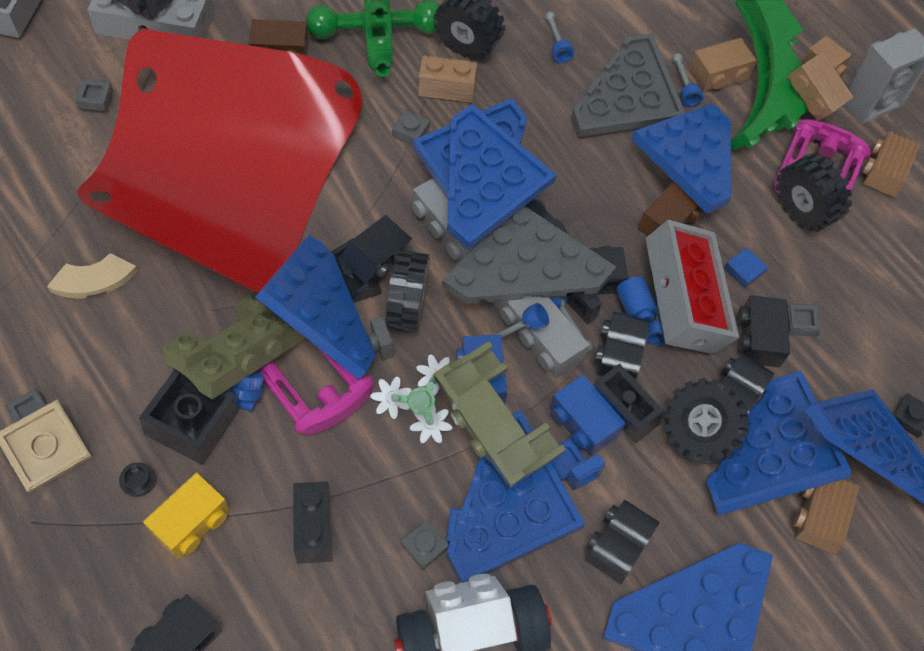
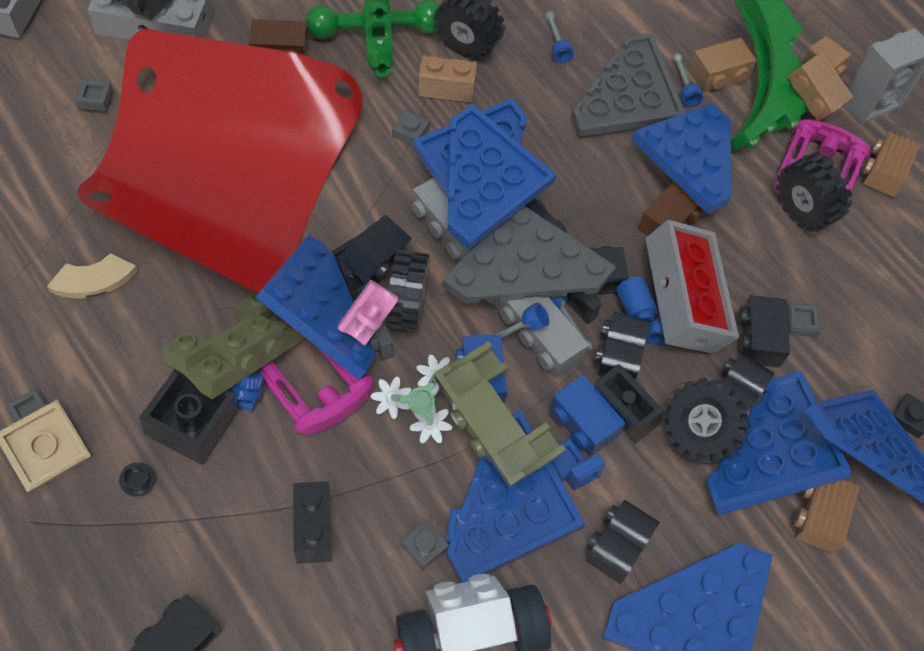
yellow brick [143,472,230,560] -> none
blue tile [724,248,768,288] -> none
none -> bright pink hips [337,280,398,345]

